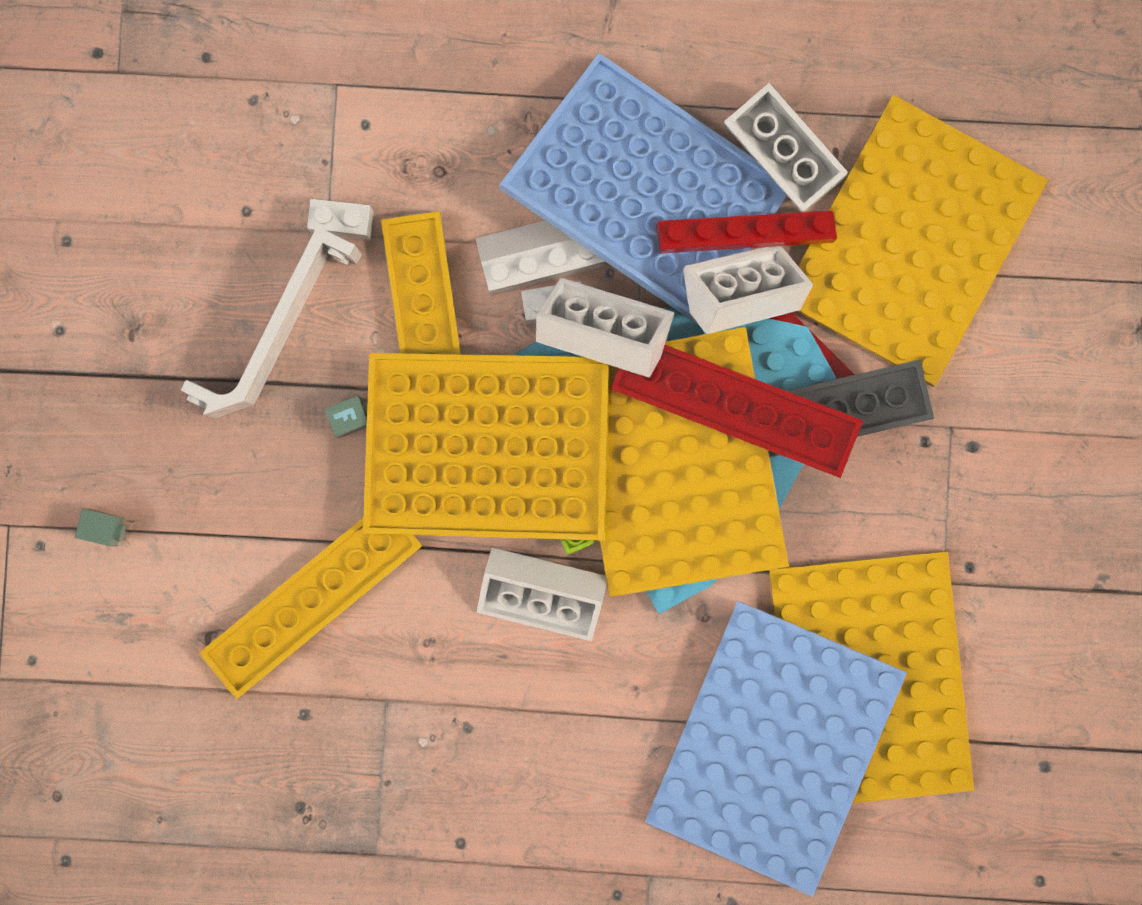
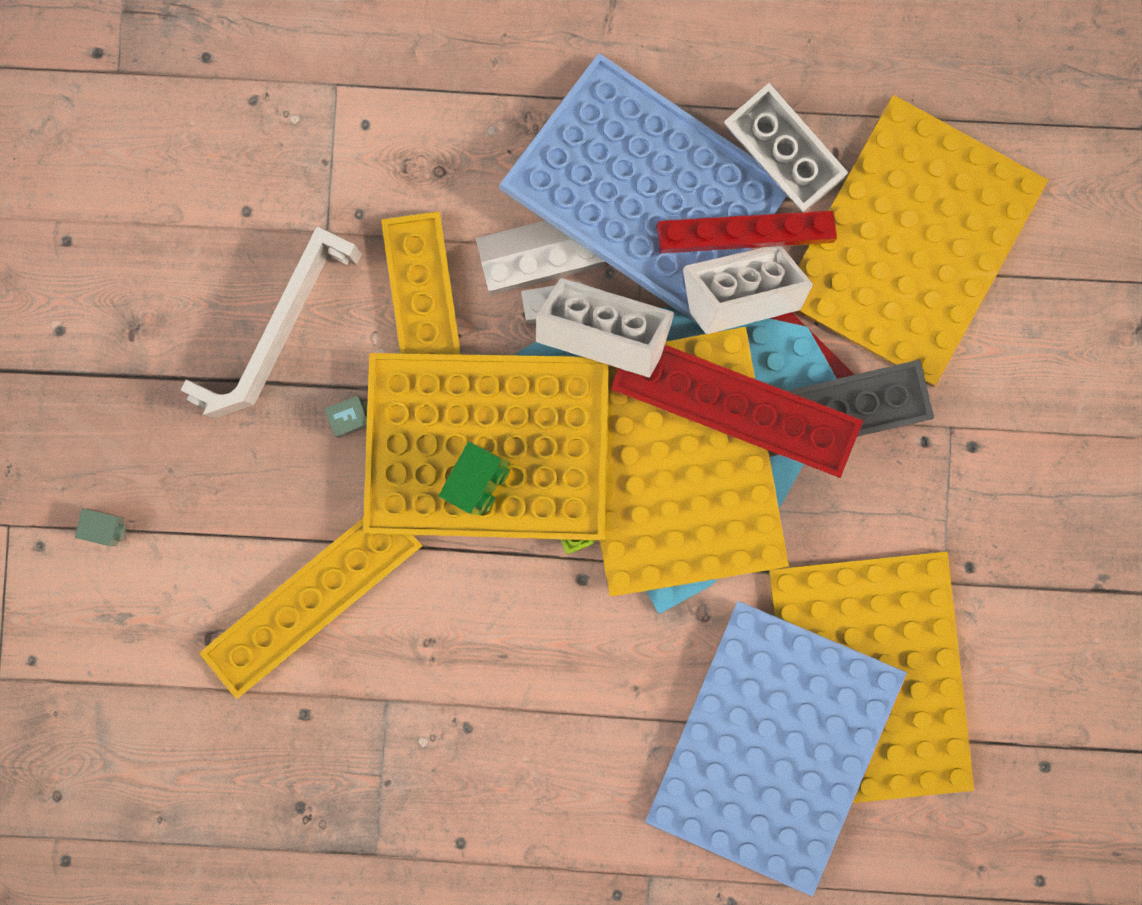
white brick [307,199,374,241] -> none
white slope [476,547,607,641] -> none
none -> green brick [438,441,510,515]

